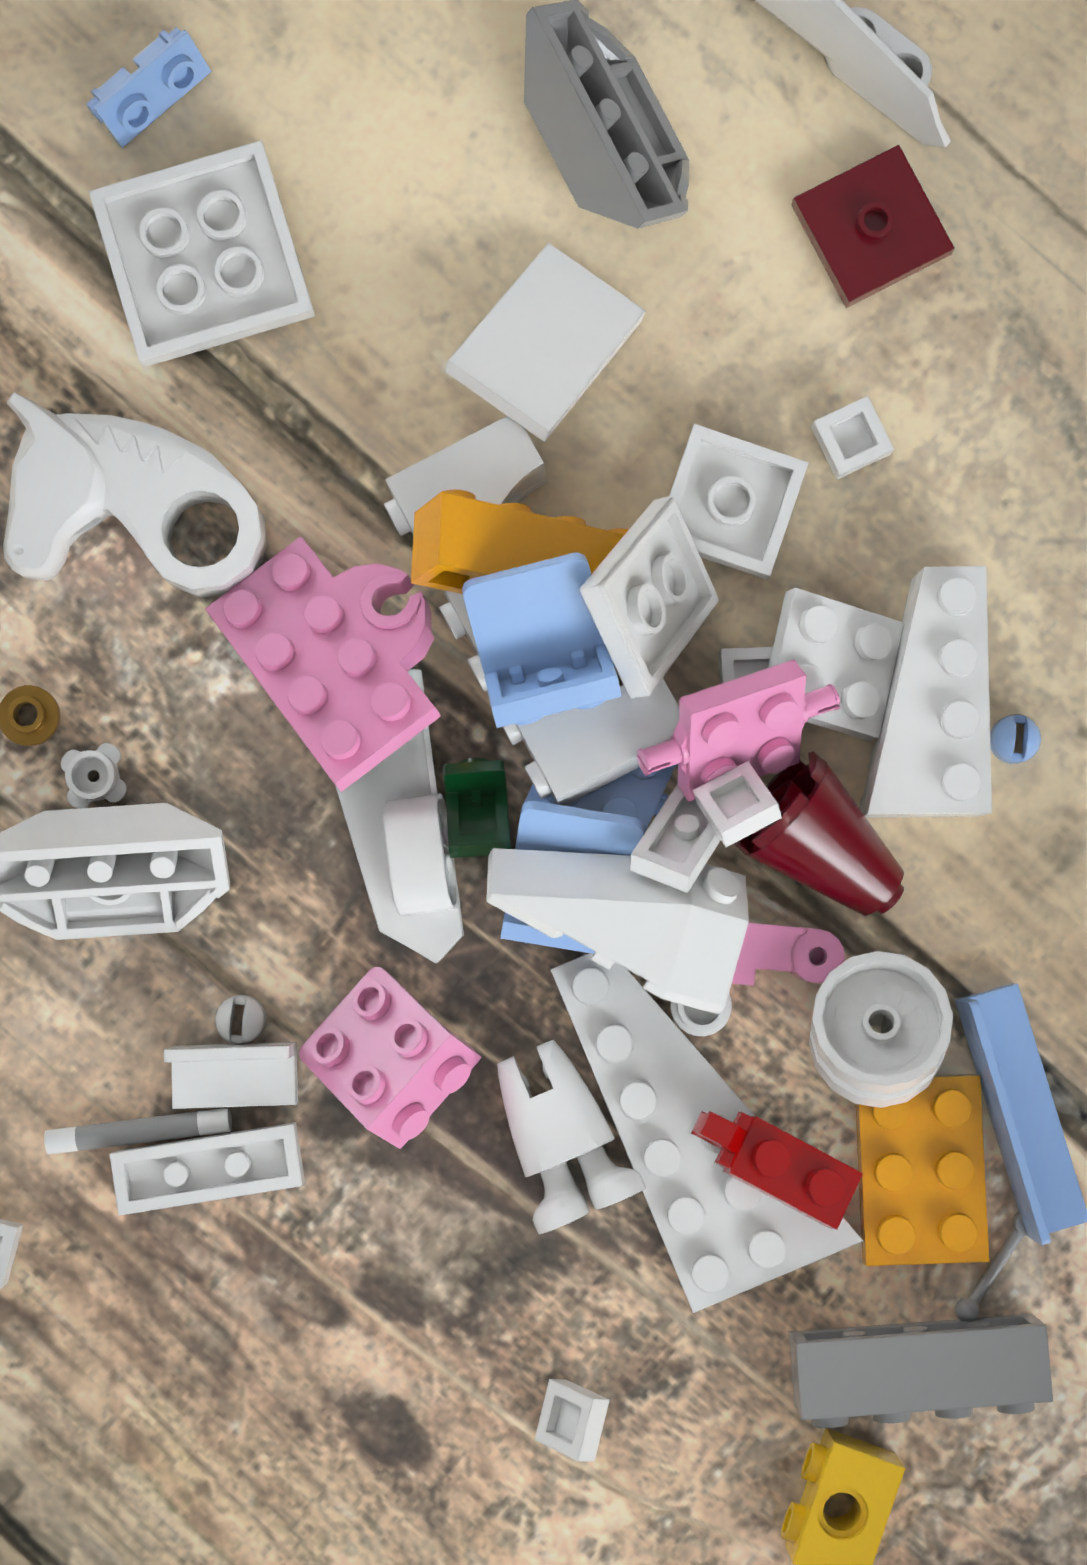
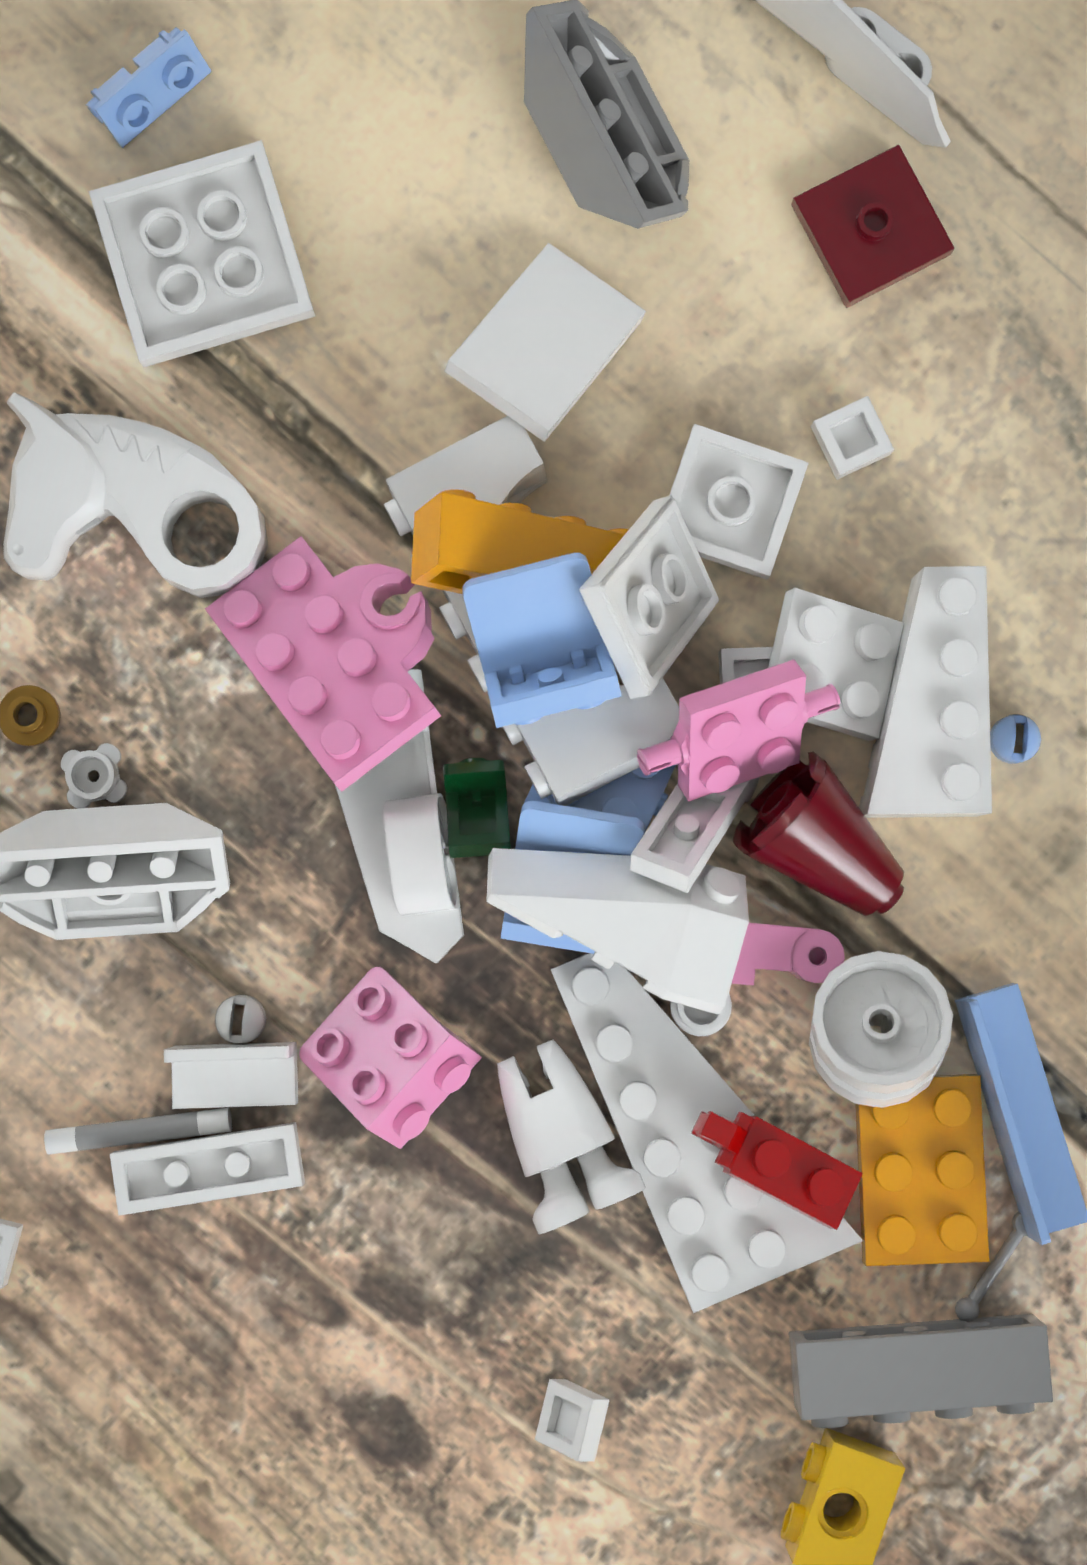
white plate [693,761,782,847] -> none

